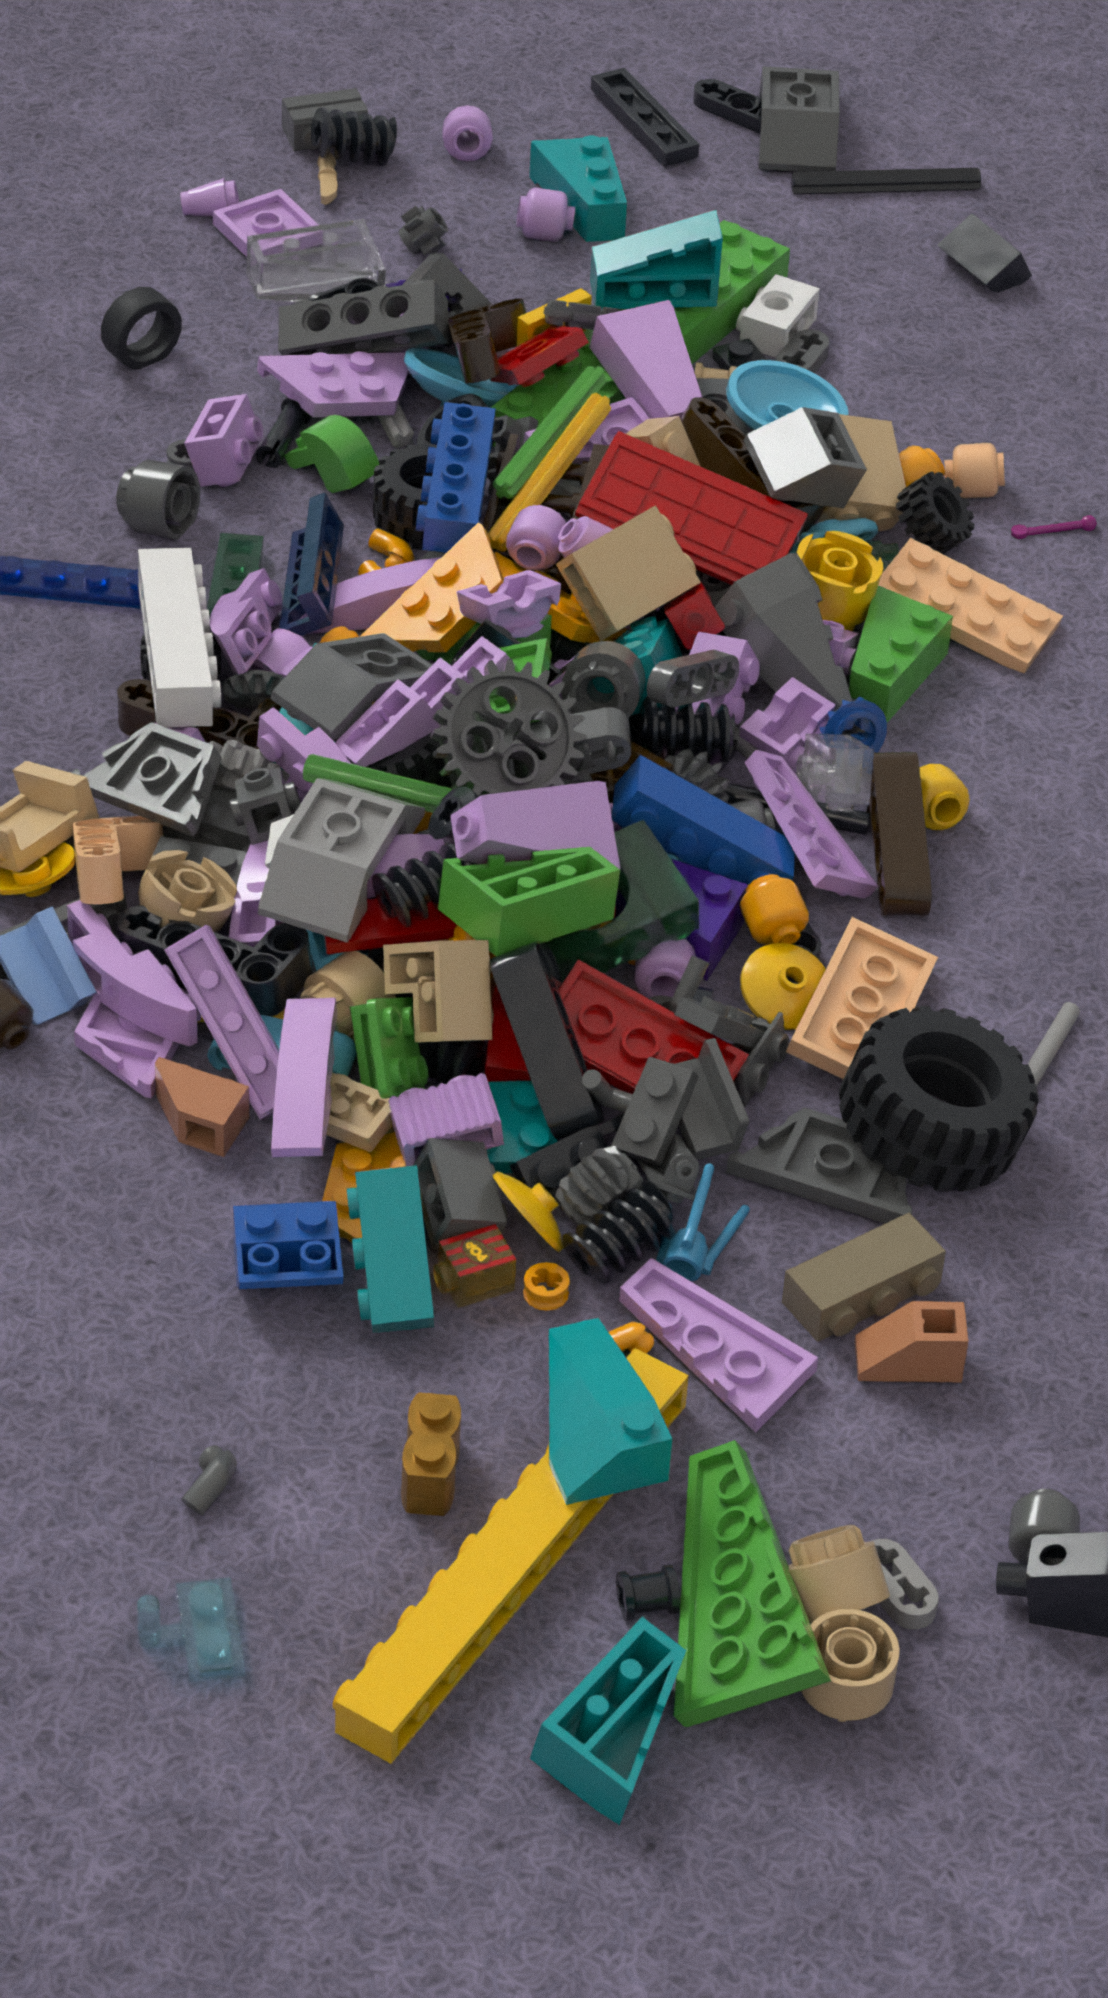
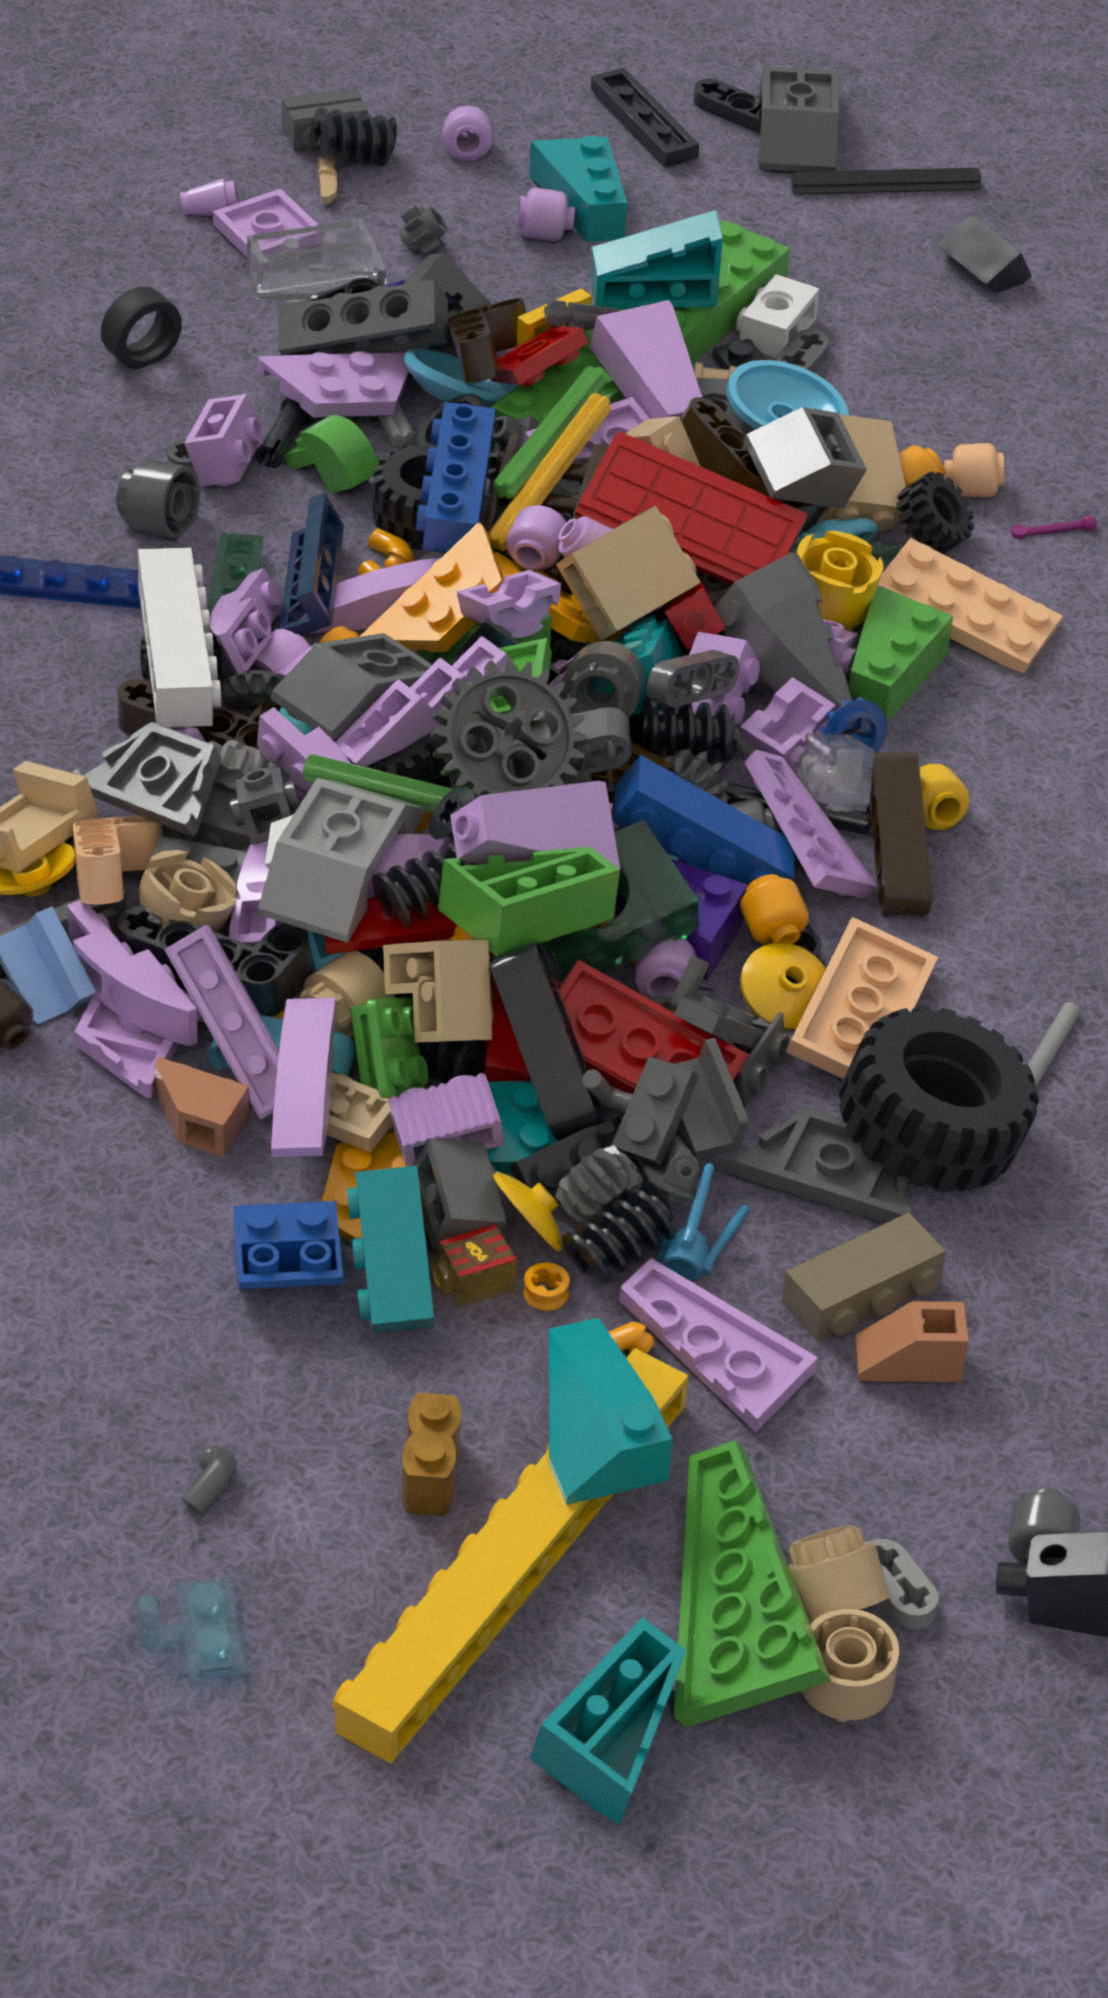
black bush [616,1564,680,1621] -> none

